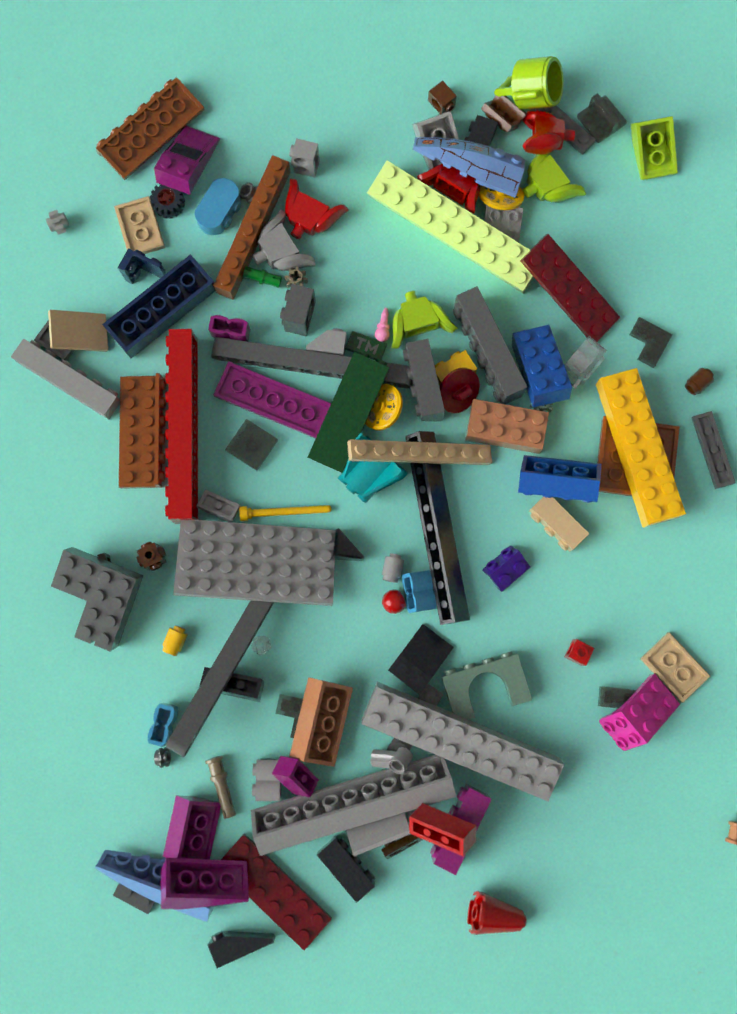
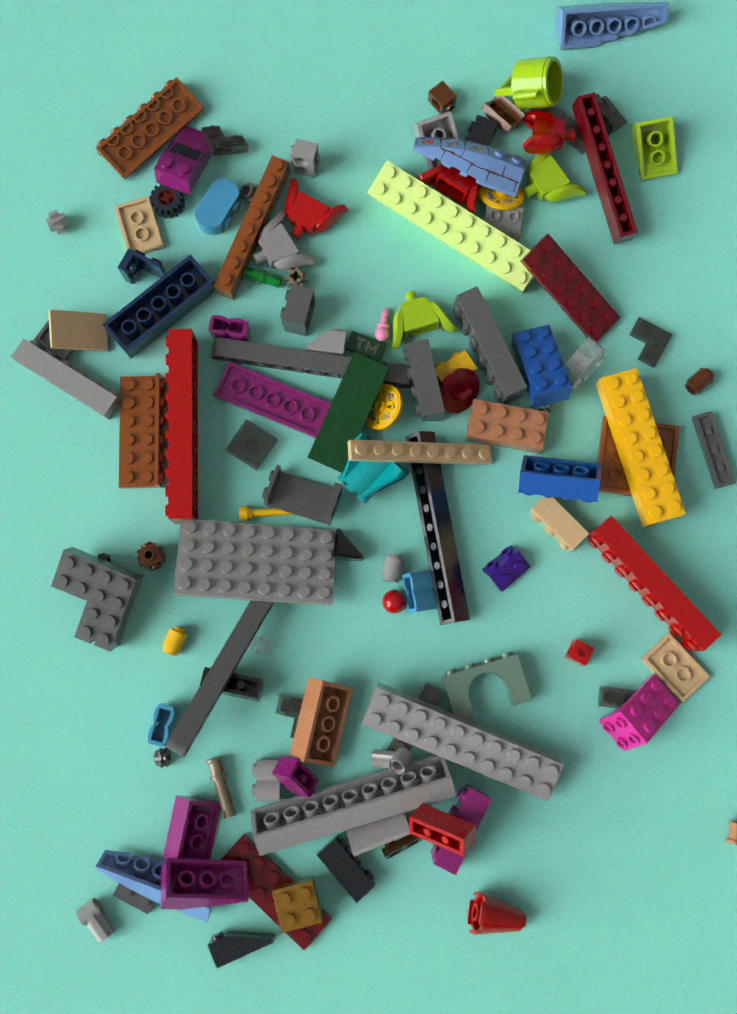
light grey plate [197,489,240,522] -> none
black slope [388,624,454,695] -> none
none -> light grey piece [76,898,115,943]
none -> clear smoke plate [201,125,248,156]
none -> dark grey panel [262,465,342,525]
none -> pearl gold brick [272,876,323,933]
none -> medium blue wedge [556,2,669,49]
none -> dark red brick [572,92,638,244]
none -> red brick [587,516,721,652]

